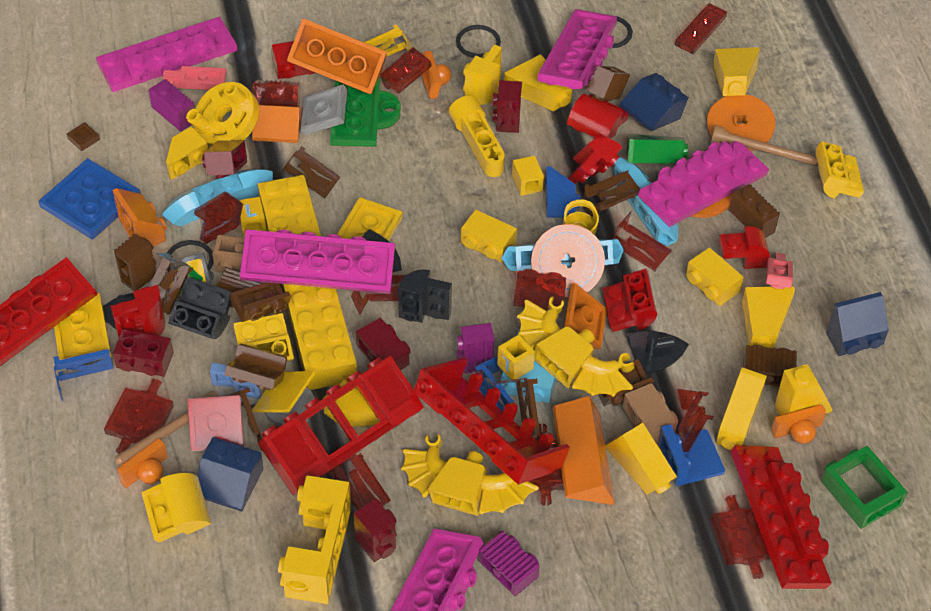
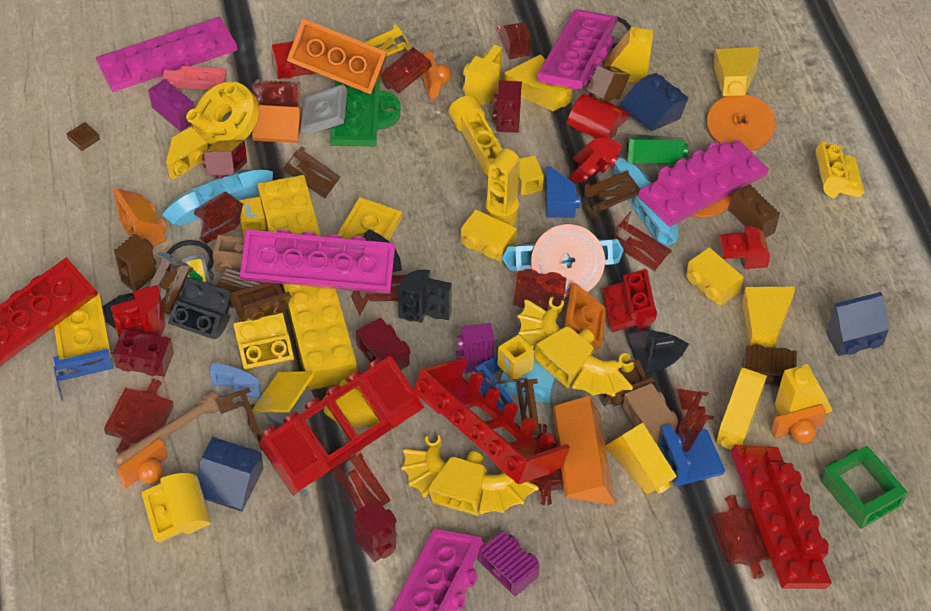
blue plate [38,158,141,240] -> none
tile [187,395,244,451] -> none
reddish brown bracket [224,343,287,390] -> none
yellow plate [278,476,351,604] -> none
black piece [456,25,501,58] -> none
yellow helmet [562,200,599,235] -> none
clear red tile [675,3,727,54] -> none
medium nougat piece [710,125,818,165] -> none
coral hinge [766,253,793,289] -> none
none -> yellow beam [485,148,520,226]
none -> clear red slope [497,22,531,60]
none -> yellow slope [604,27,654,83]

